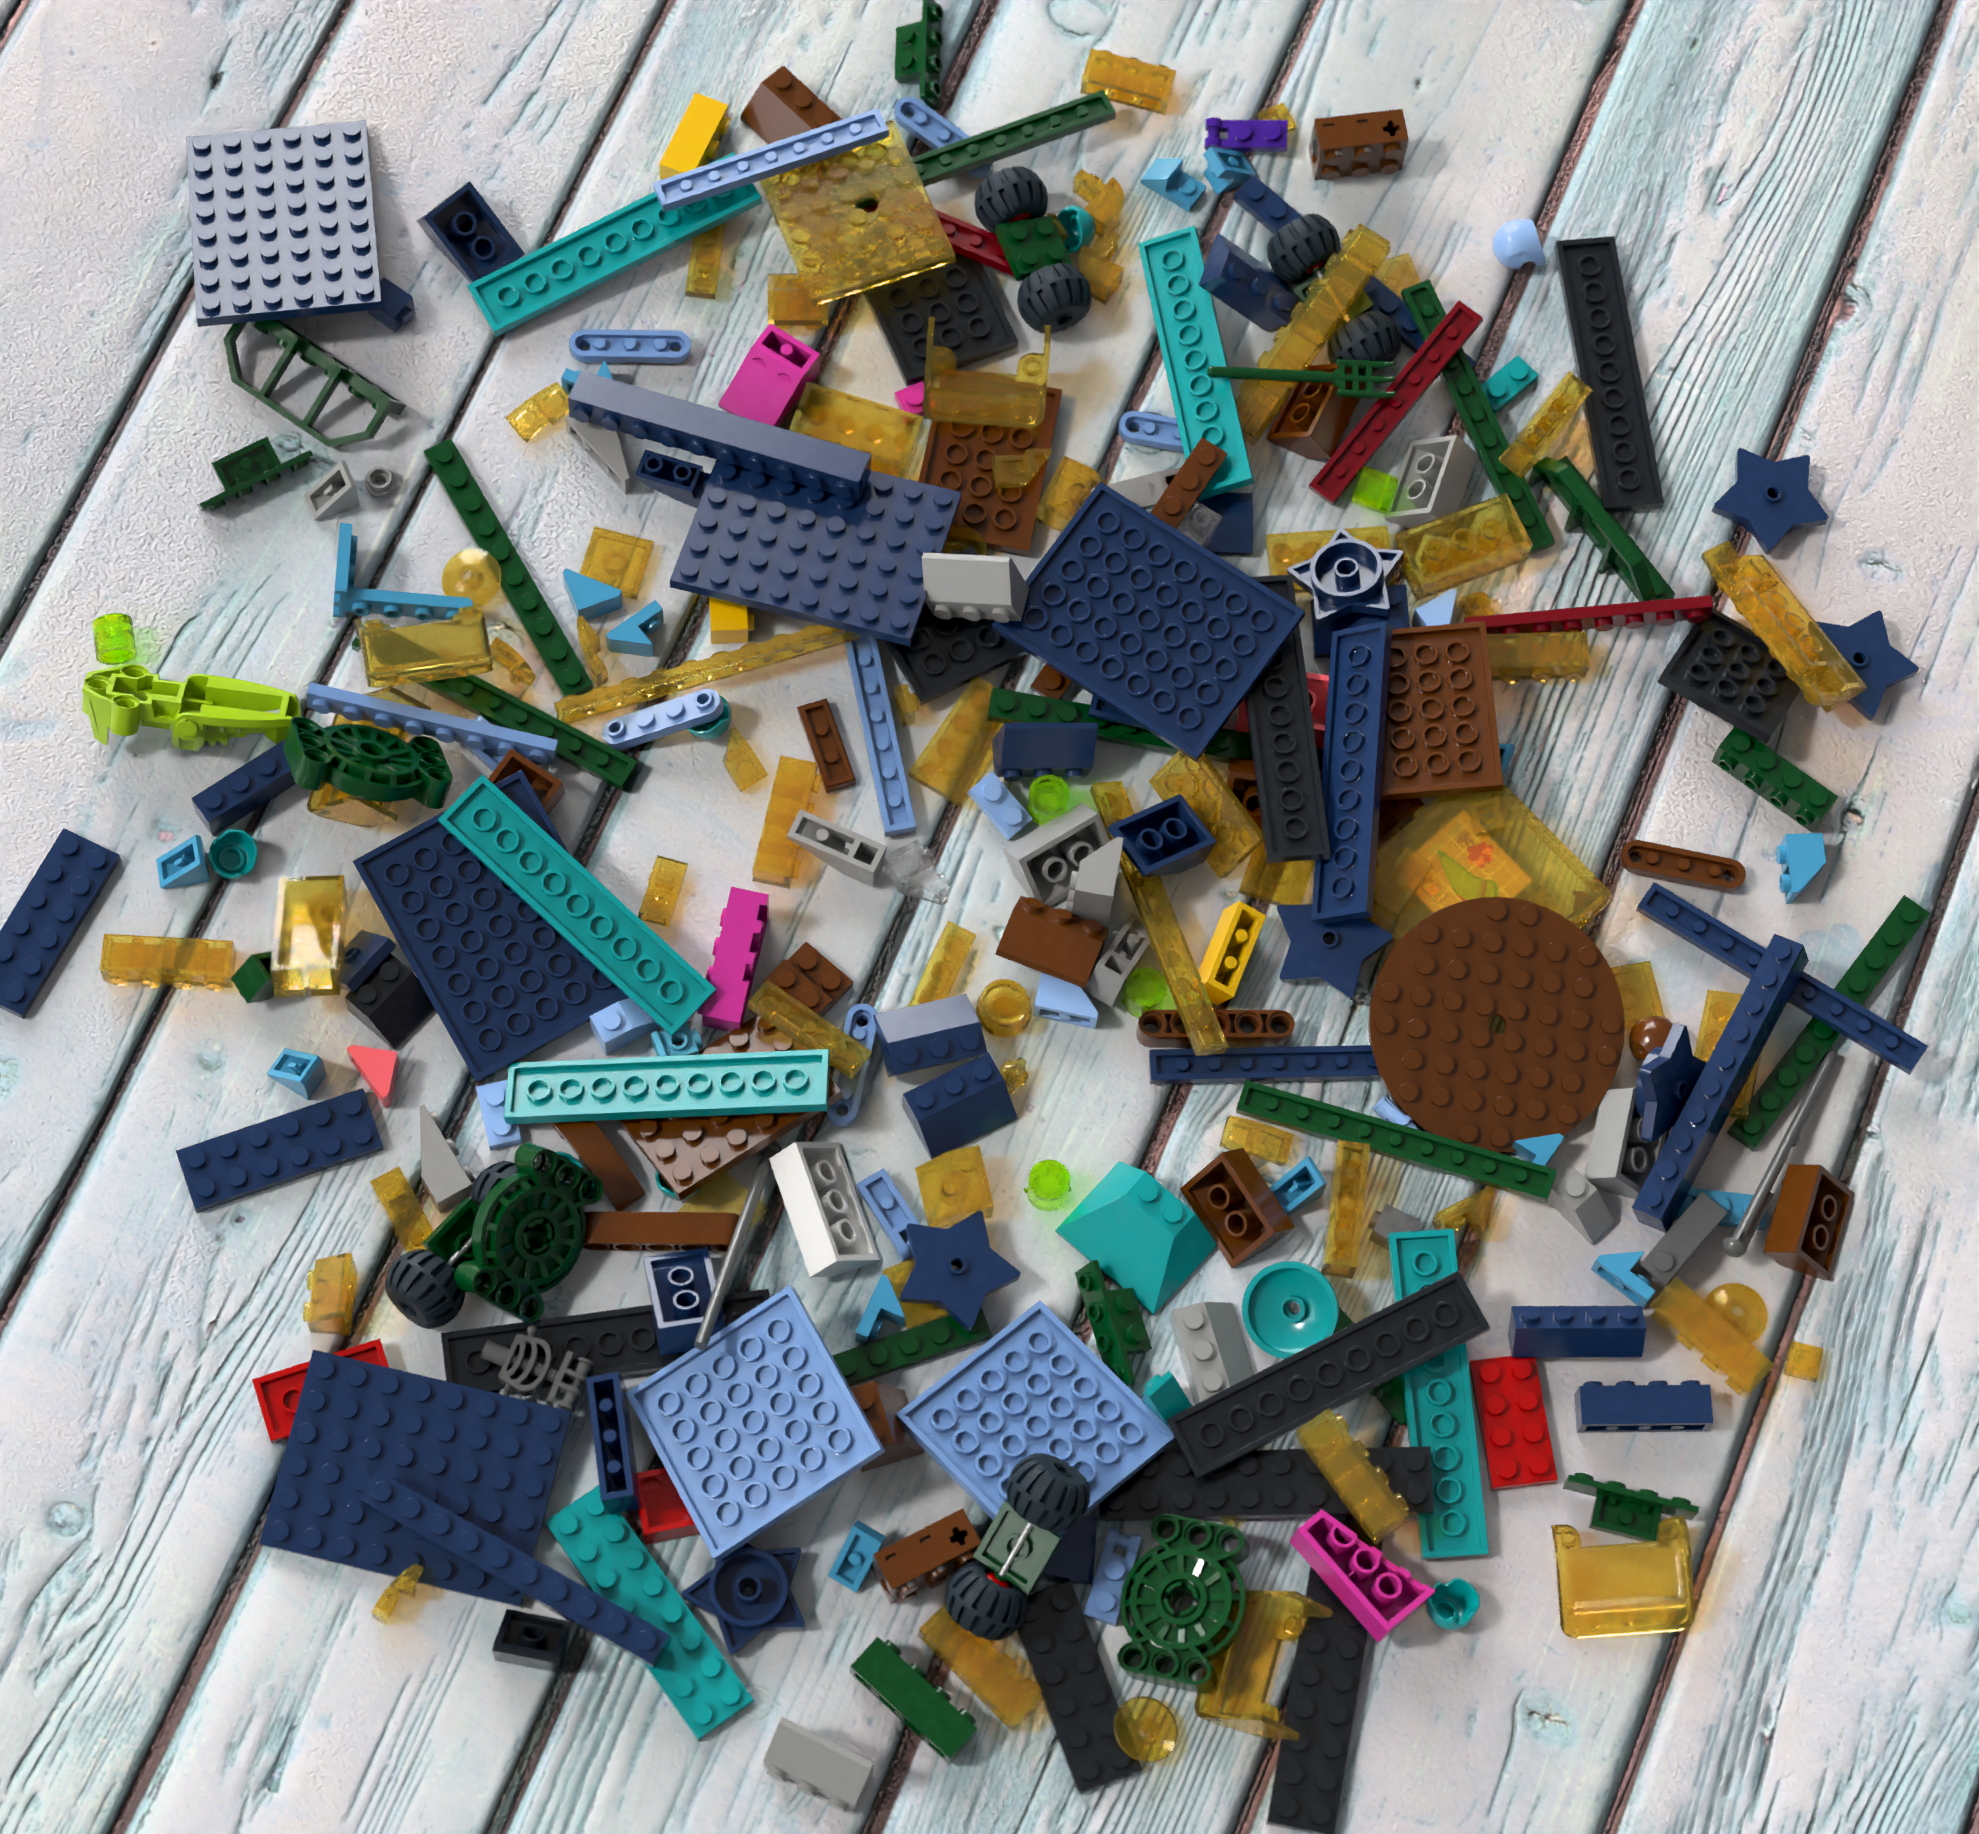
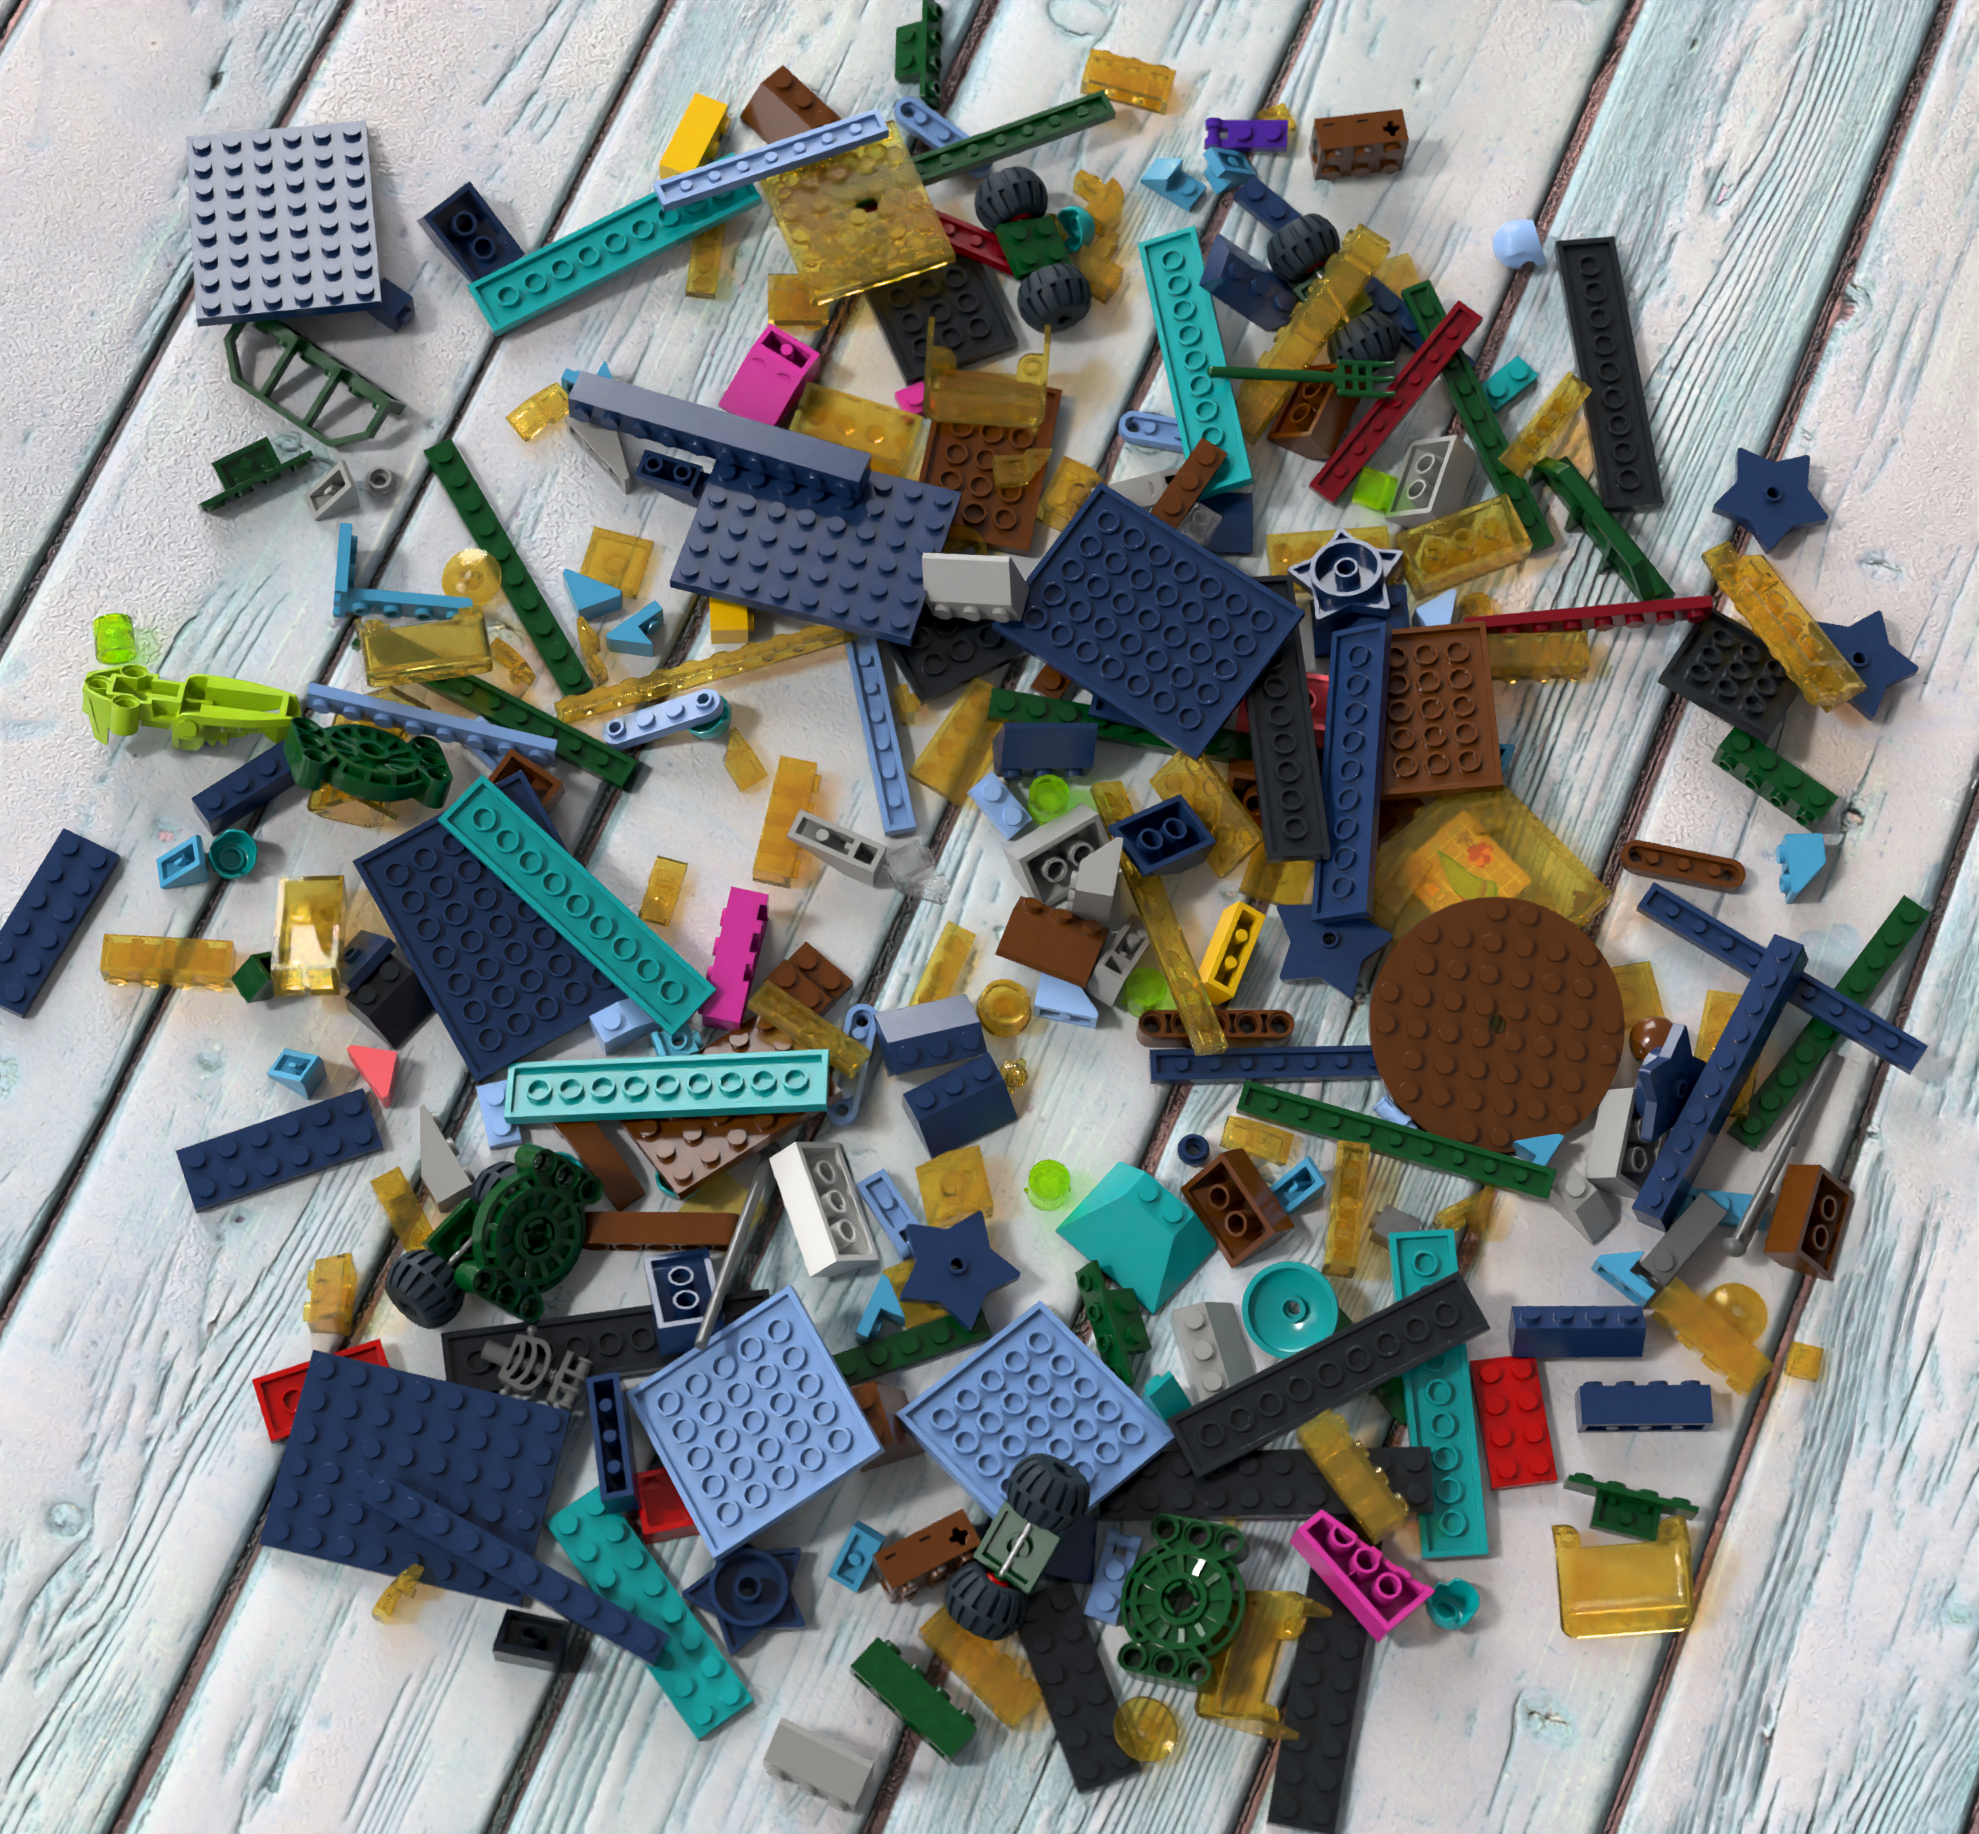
medium blue plate [569,329,691,363] -> none
reddish brown tile [797,698,856,793] -> none
none -> dark blue plate [1177,1134,1210,1166]

